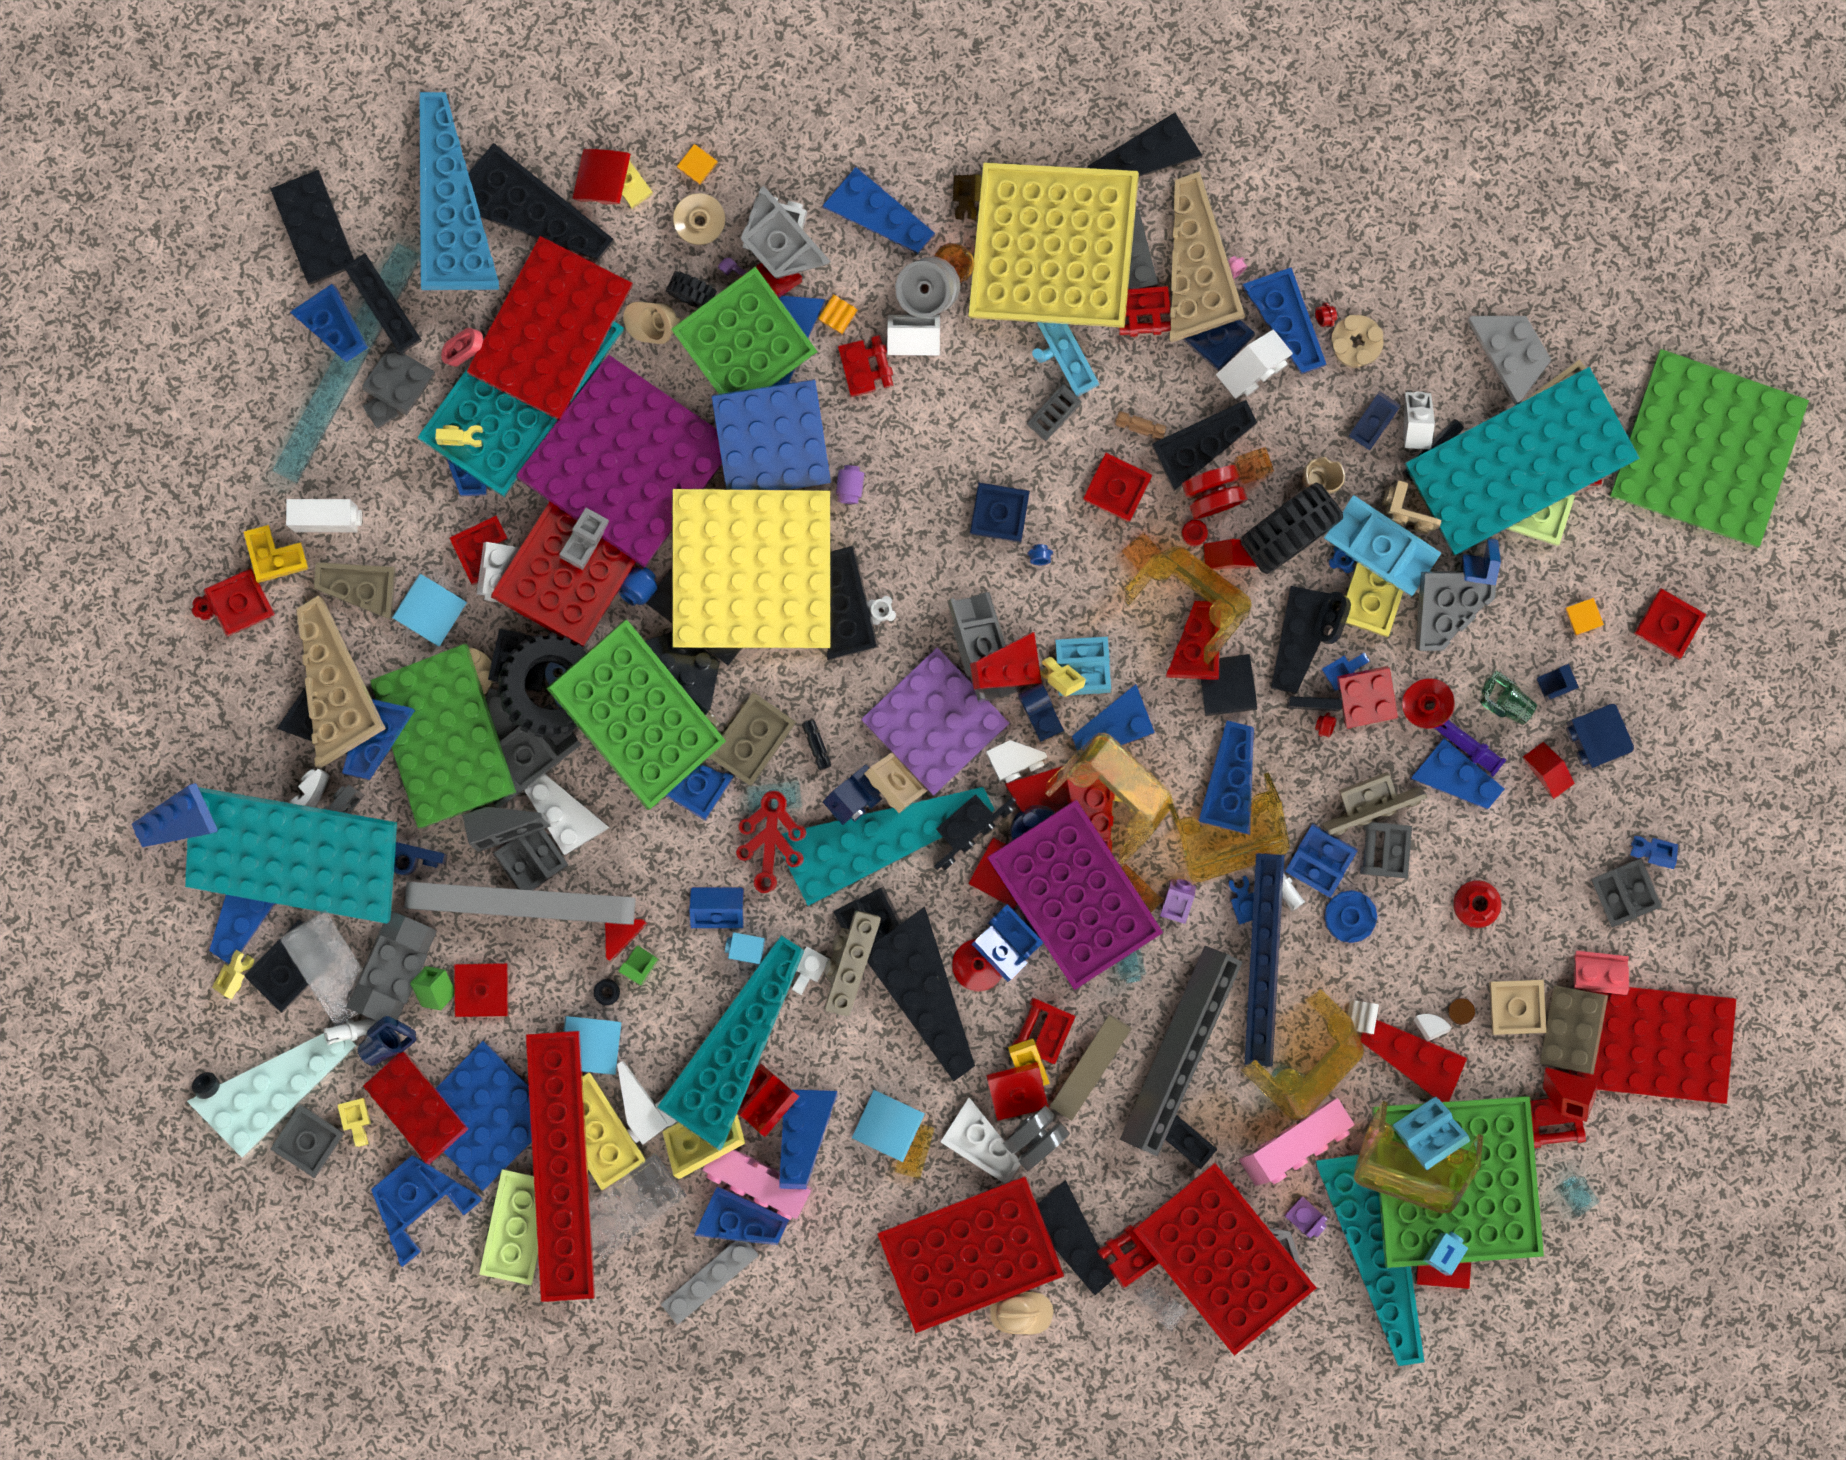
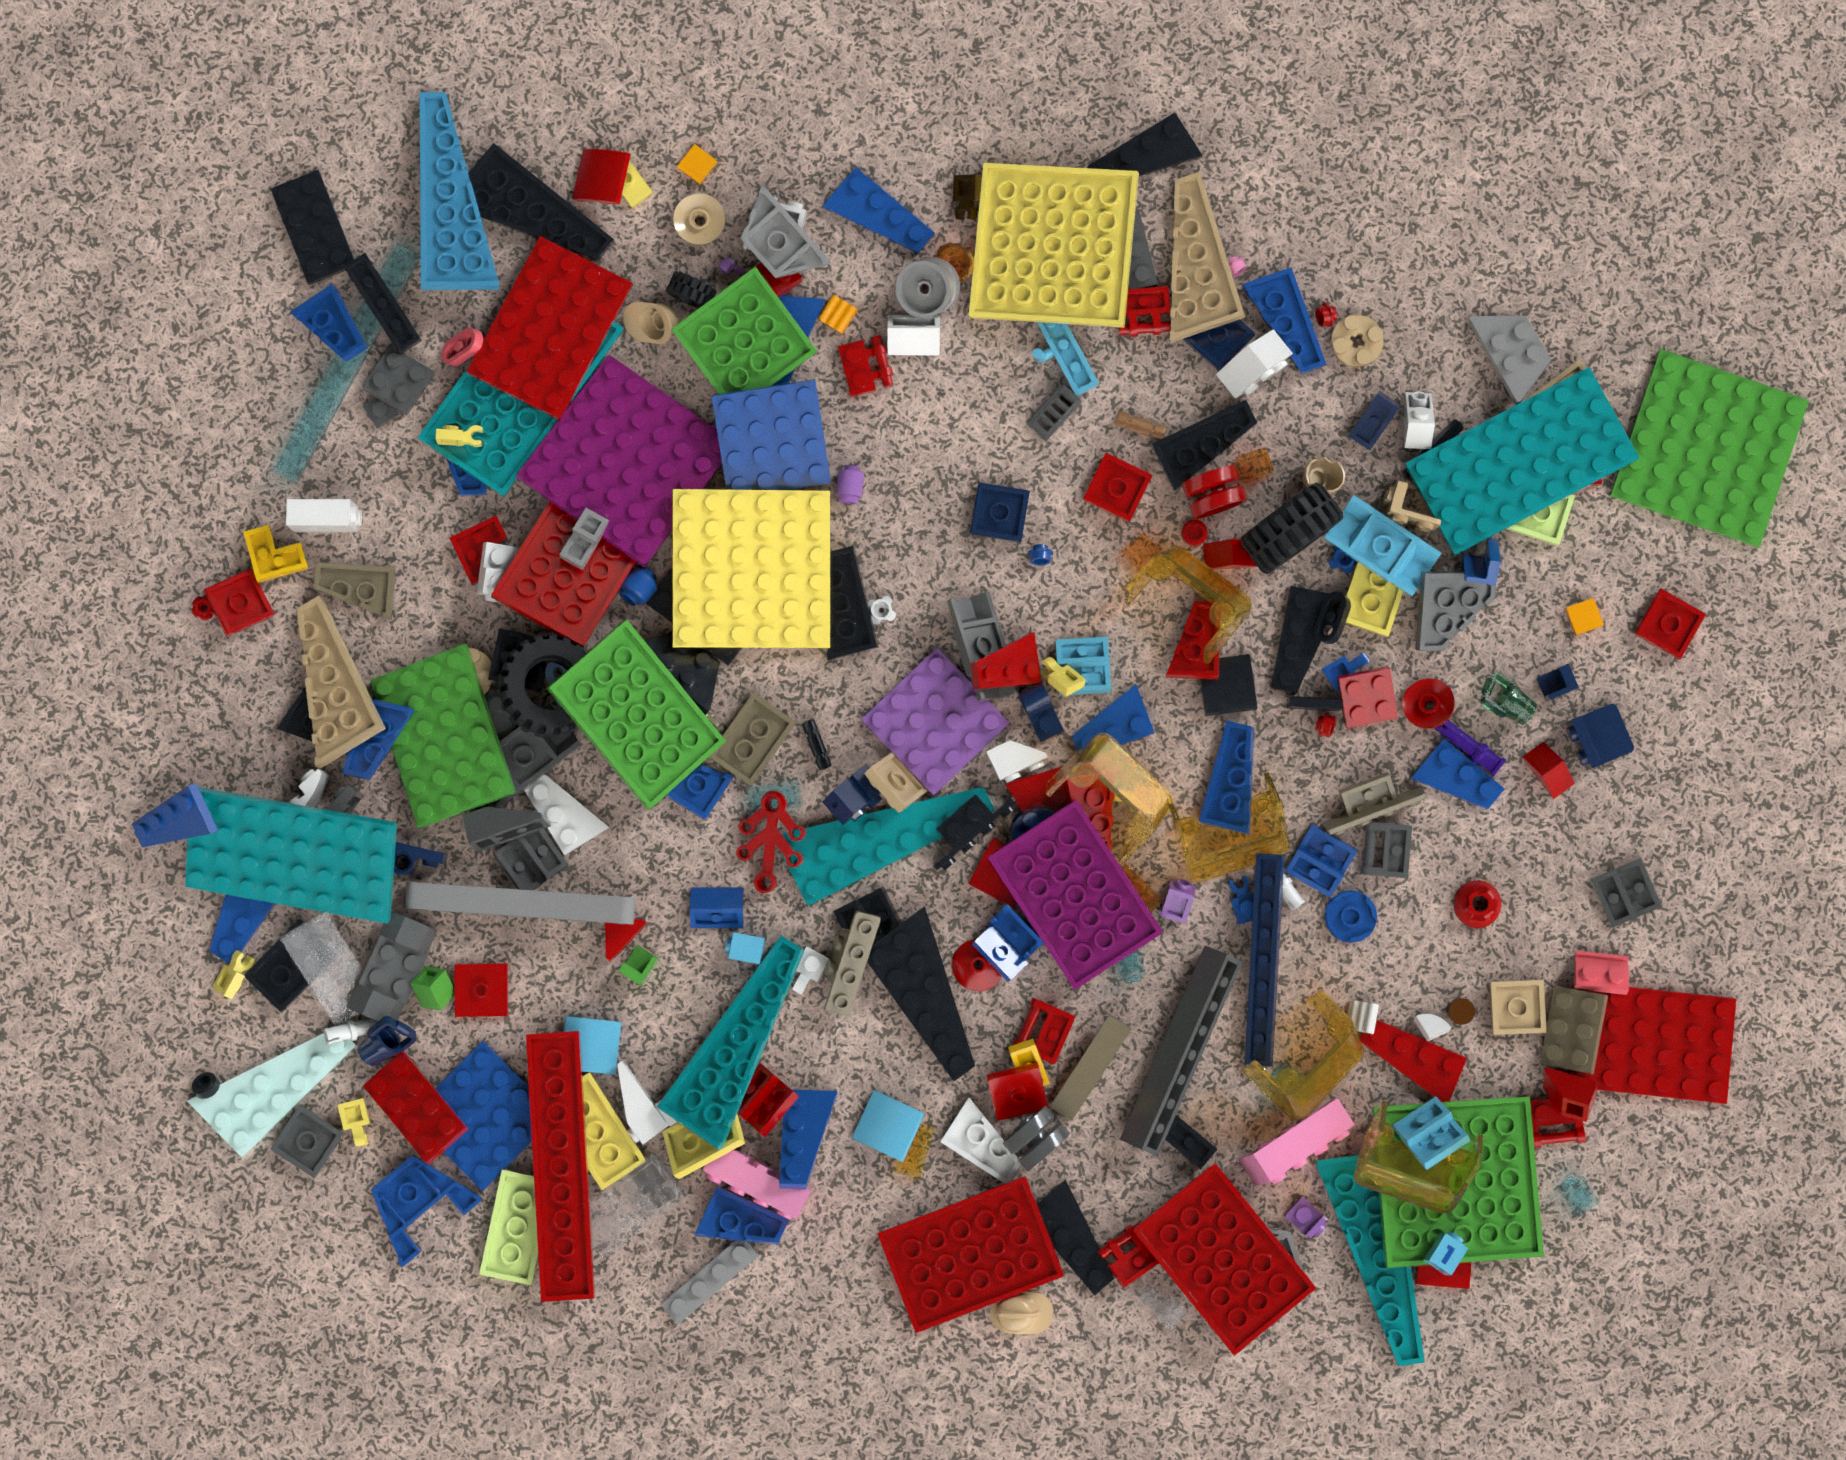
medium azure slope [392,573,467,647] -> none
black plate [594,979,620,1006] -> none
blue plate [1630,836,1678,869] -> none

